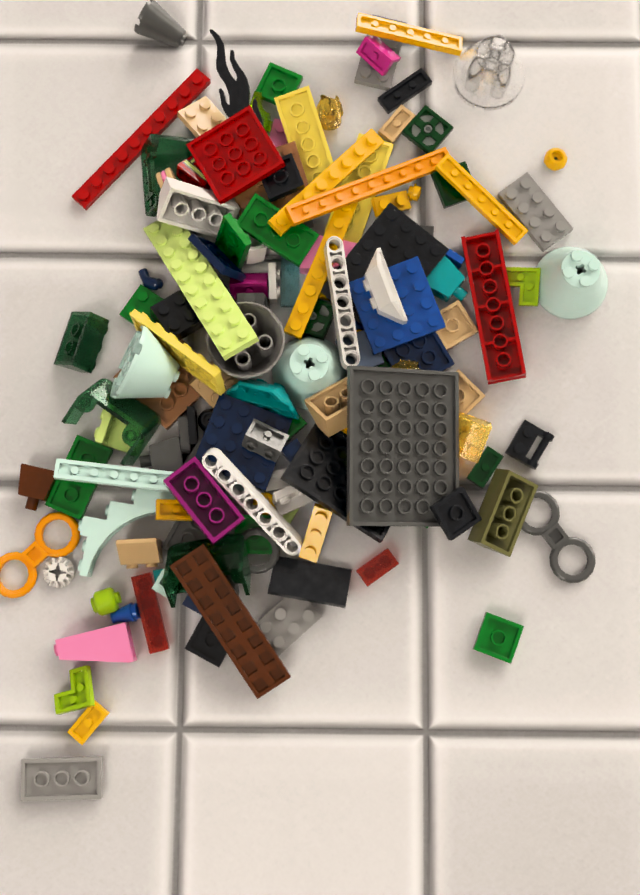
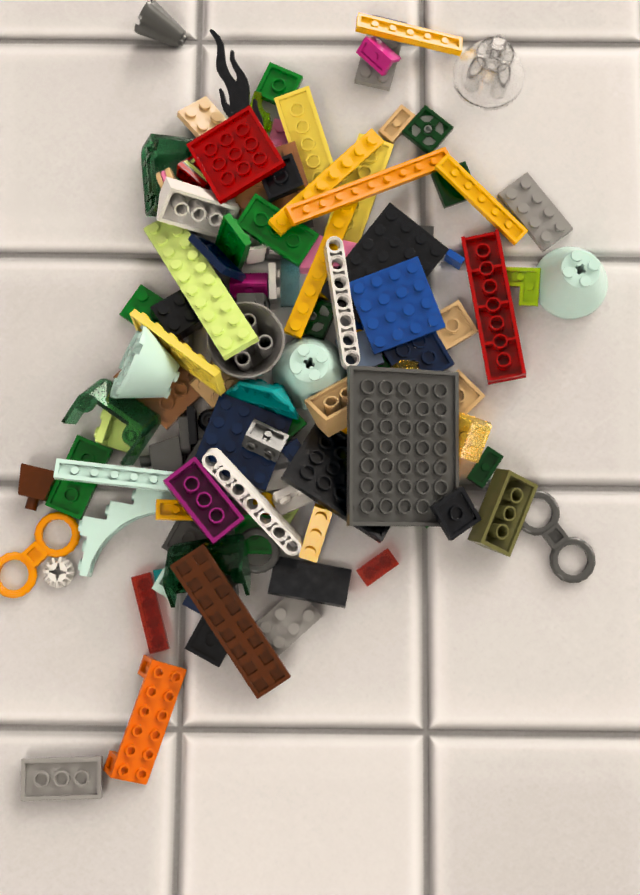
clear green slope [54,312,109,373] -> none
bright pink slope [54,622,137,663] -> none
lime plate [54,665,95,715] -> none
yellow plate [67,700,110,745] -> none
red plate [72,69,211,210] -> none
lime head [91,587,122,616] -> none
blue cone [110,602,141,624] -> none
tan slope [116,538,163,569] -> none
dark blue arm [138,268,163,290] -> none
clear yellow hat [316,95,343,131] -> none
white wedge [362,248,408,325] -> none
yellow plate [371,190,411,218] -> none
black tile [377,68,432,114] -> none
yellow plate [407,183,422,201] -> none
teal torso [427,256,468,302] -> none
green plate [473,612,524,664] -> none
black plate [505,420,554,470] -> none
yellow plate [544,148,567,171] -> none
none -> orange bracket [103,655,187,785]

